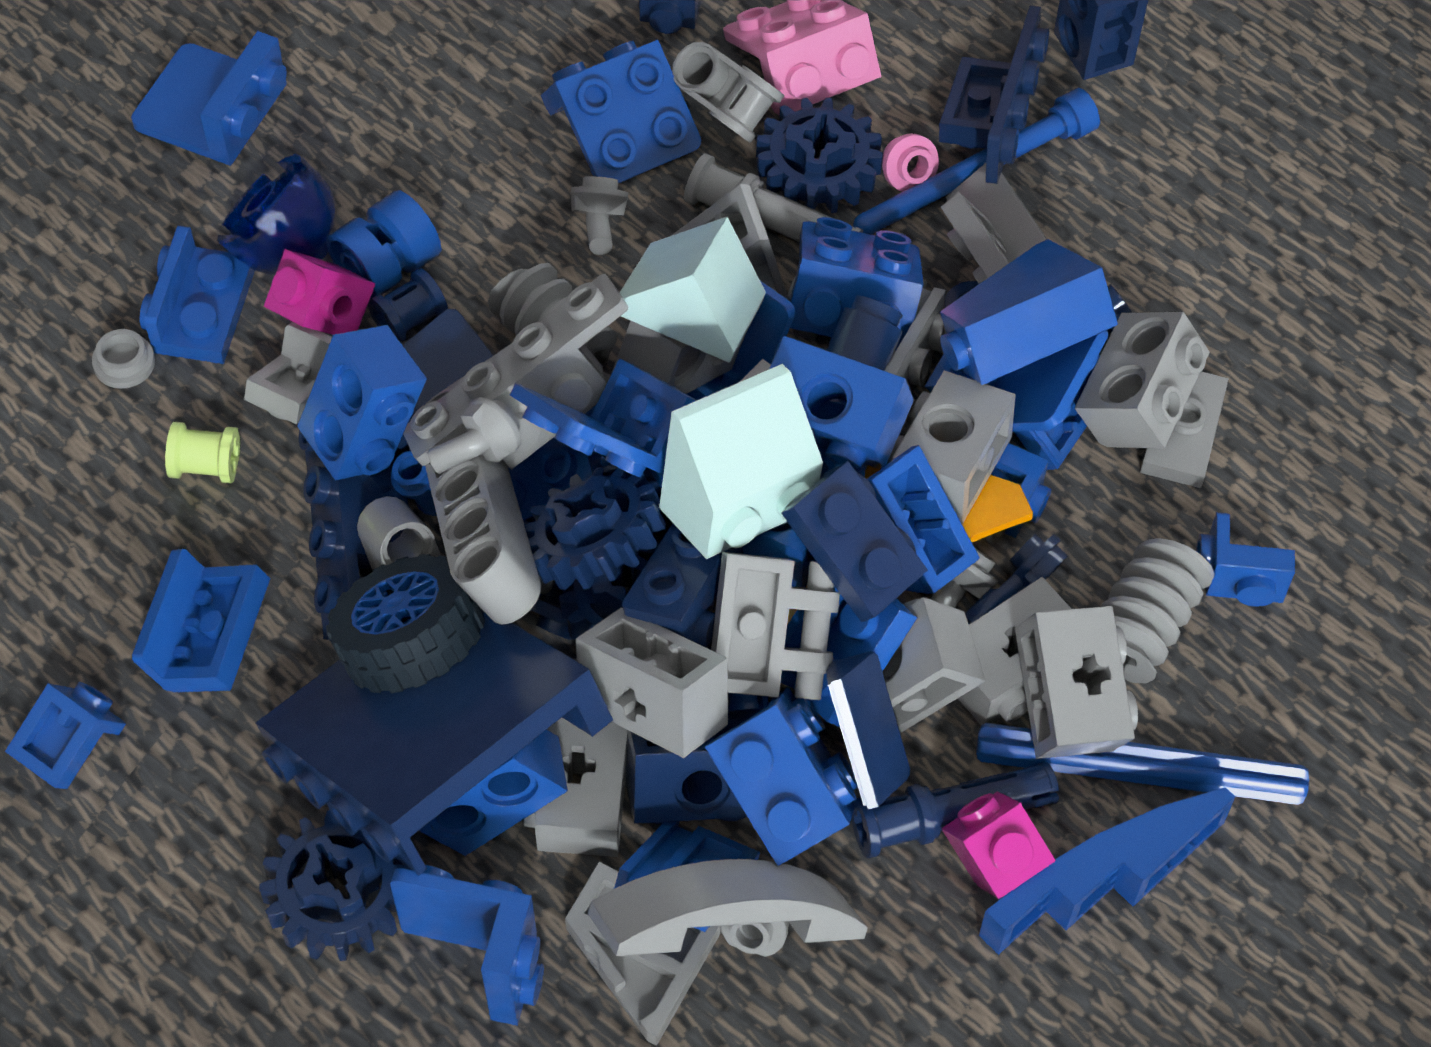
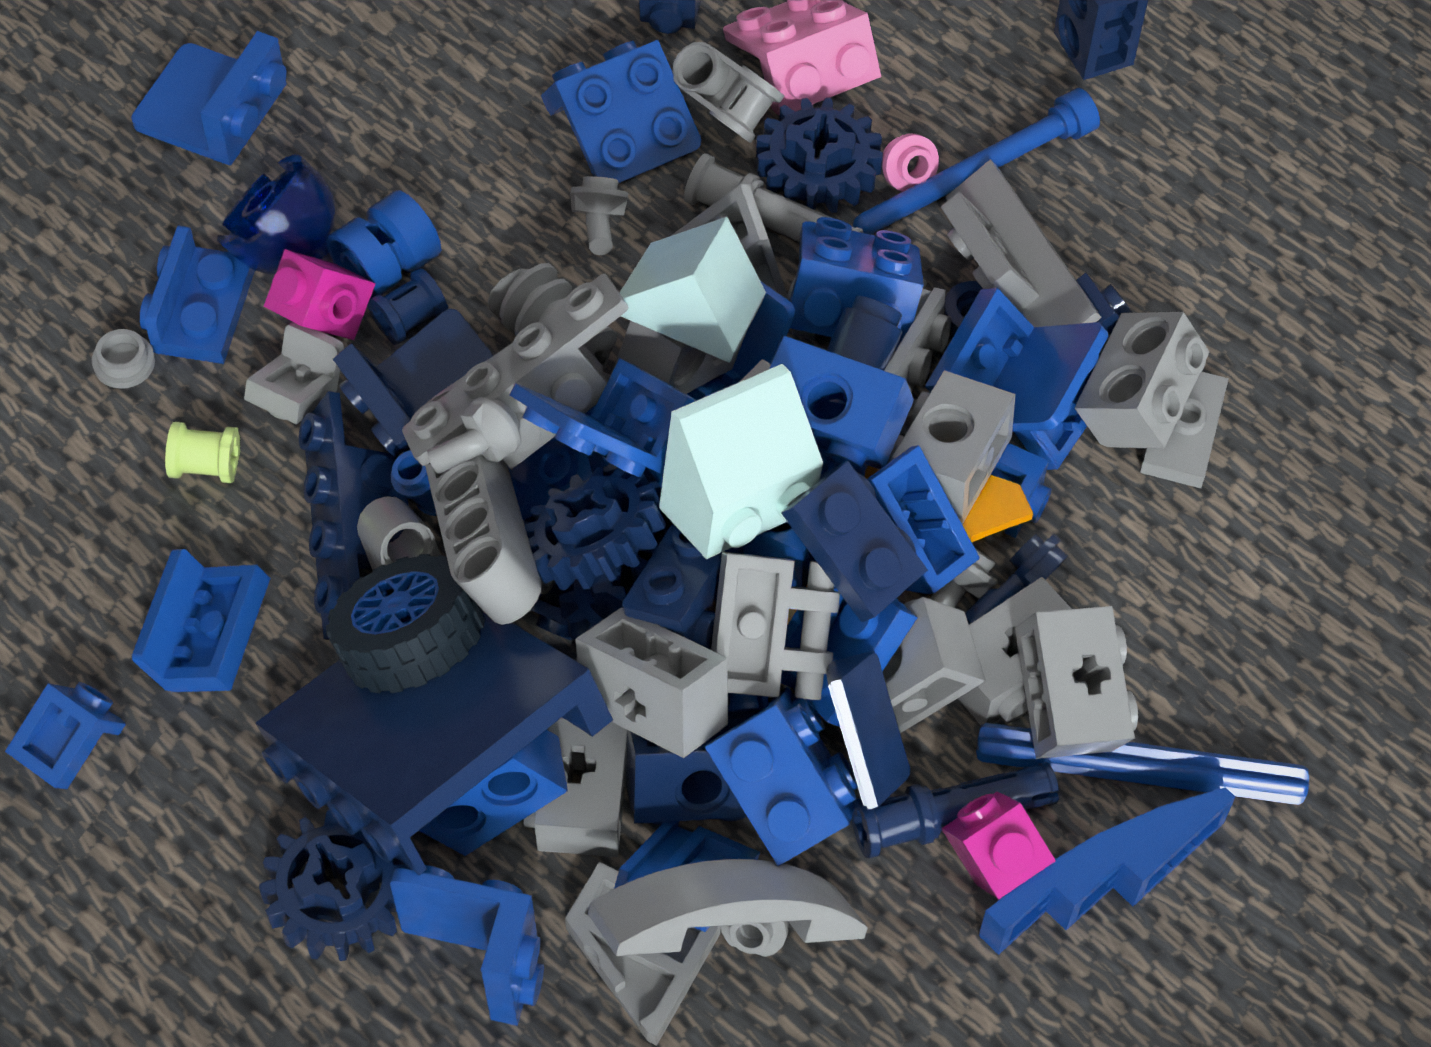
blue brick [297,325,427,481] -> none
dark blue bracket [939,5,1050,184] -> none
slope [940,239,1118,385] -> none
light grey piece [1100,538,1215,683] -> none
blue bracket [1196,512,1295,607] -> none

